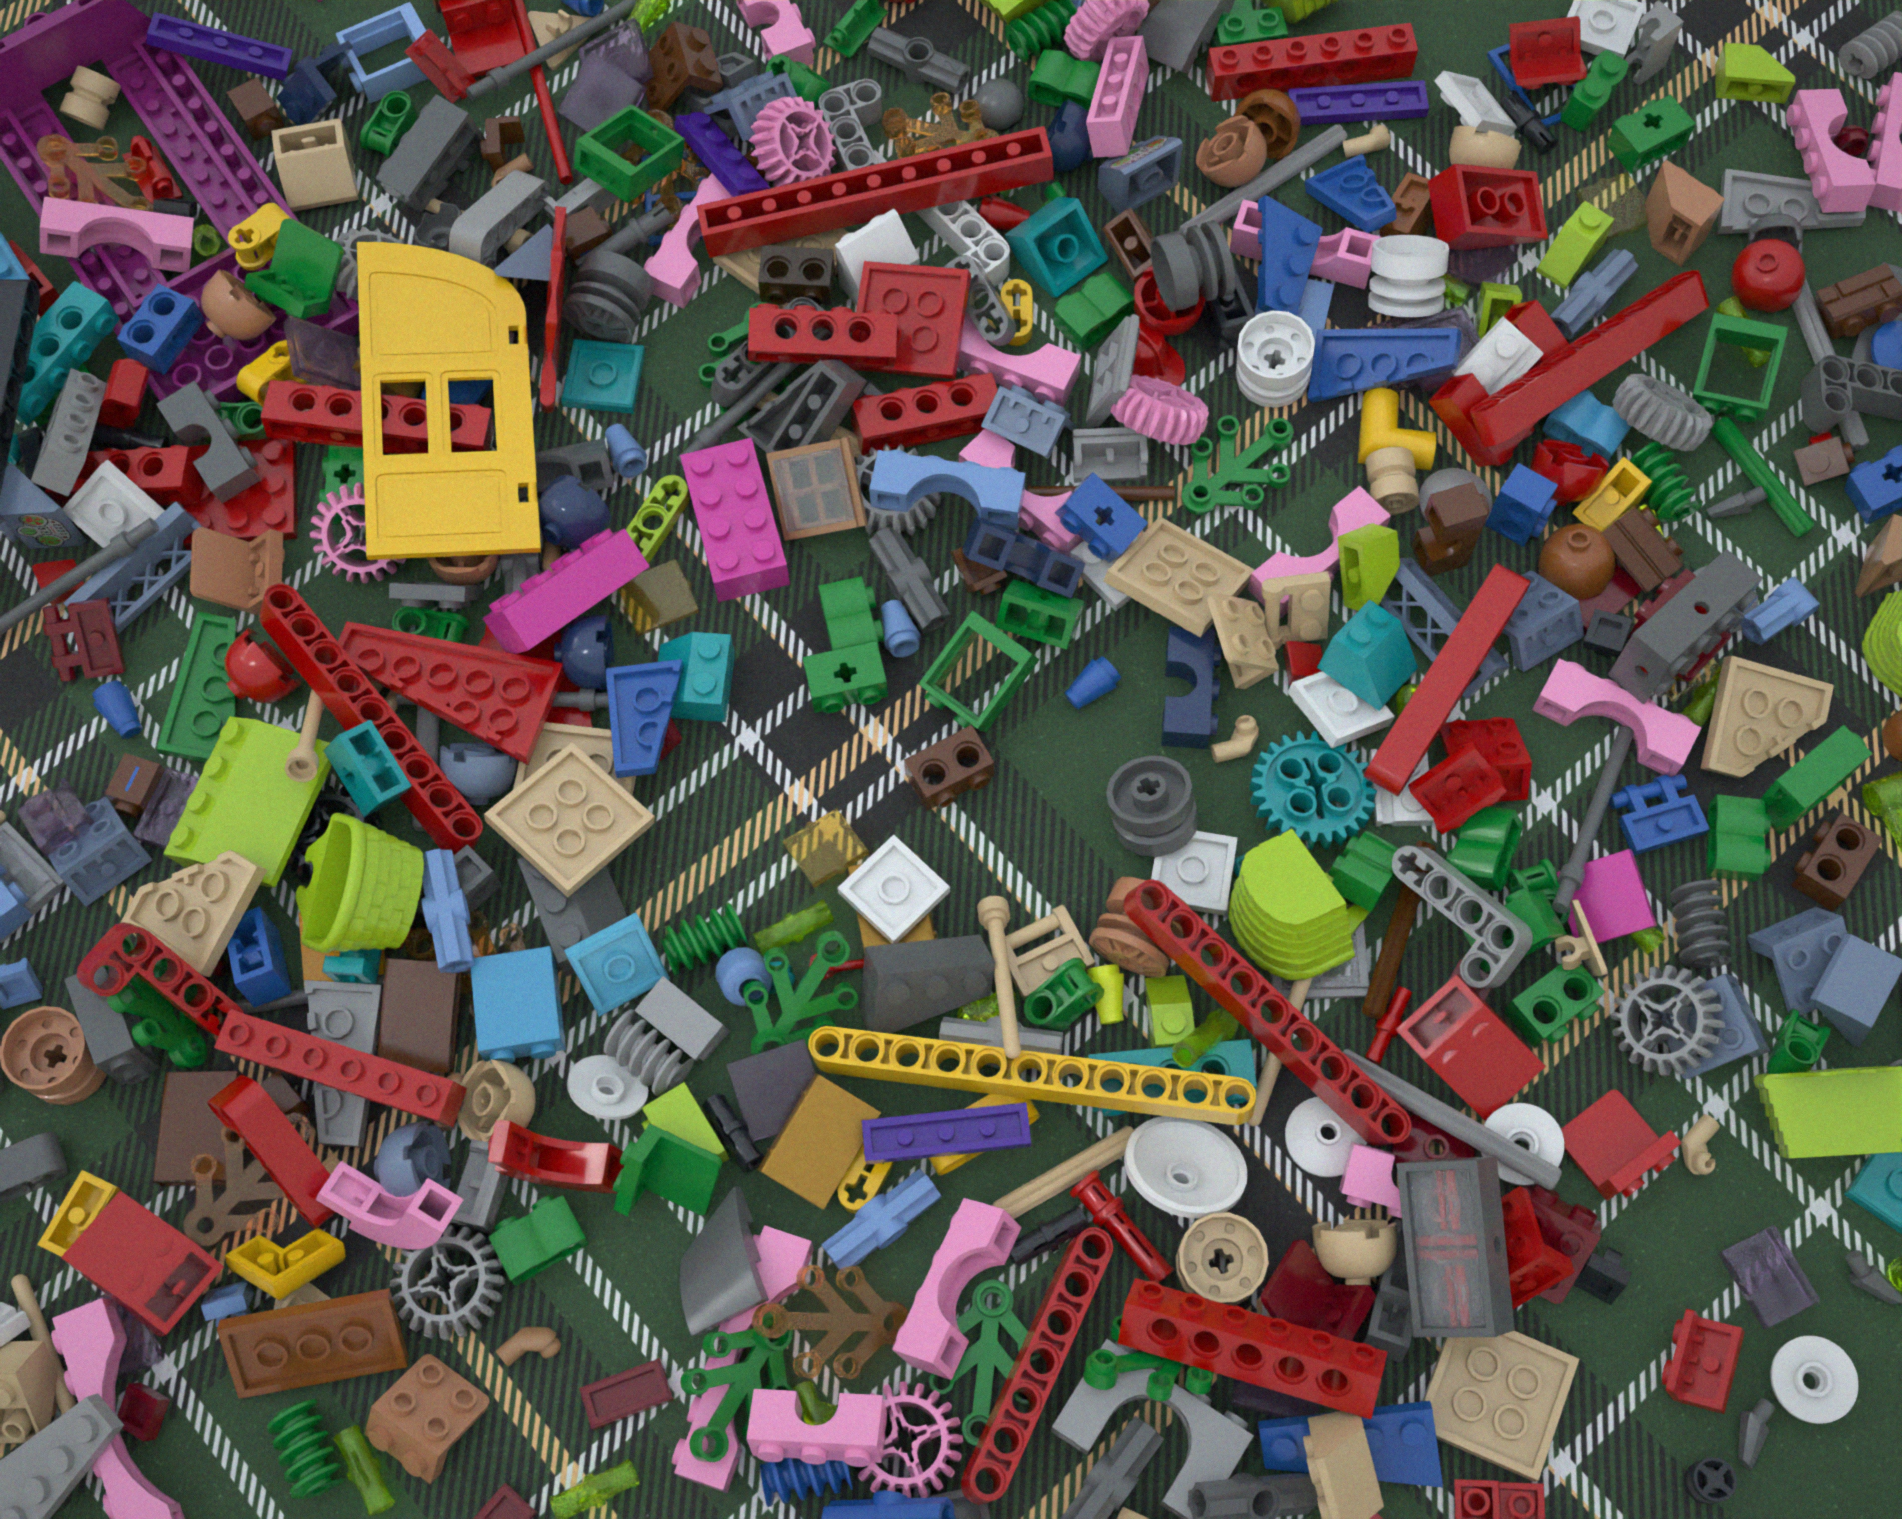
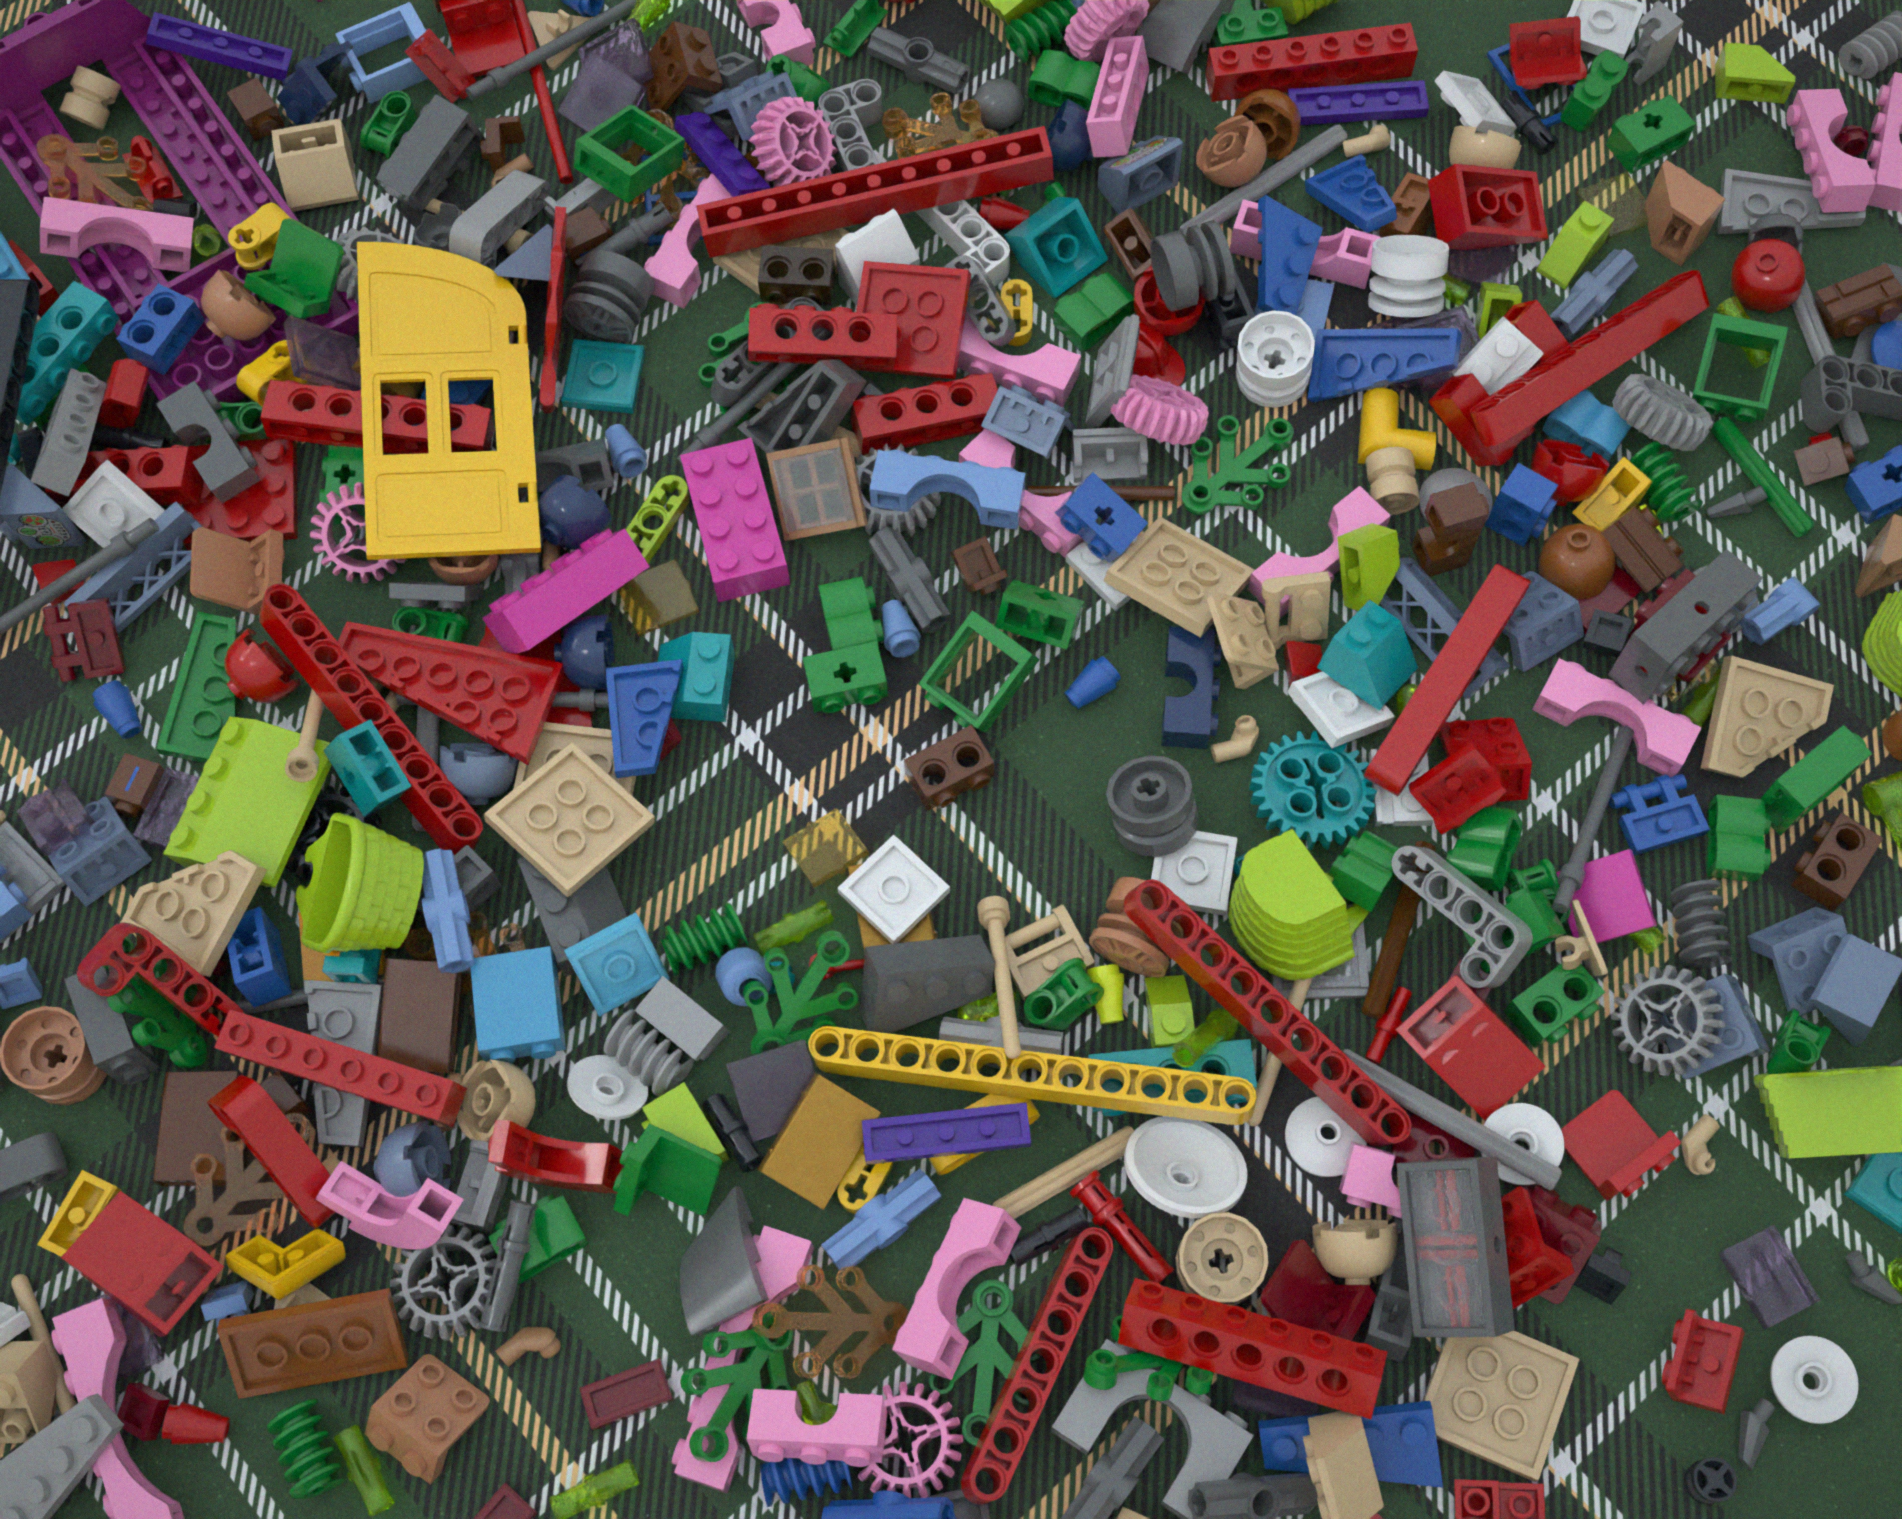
dark blue arch [962,516,1086,598] -> none
none -> red cone [162,1401,230,1445]
none -> dark grey pin [479,1200,537,1332]

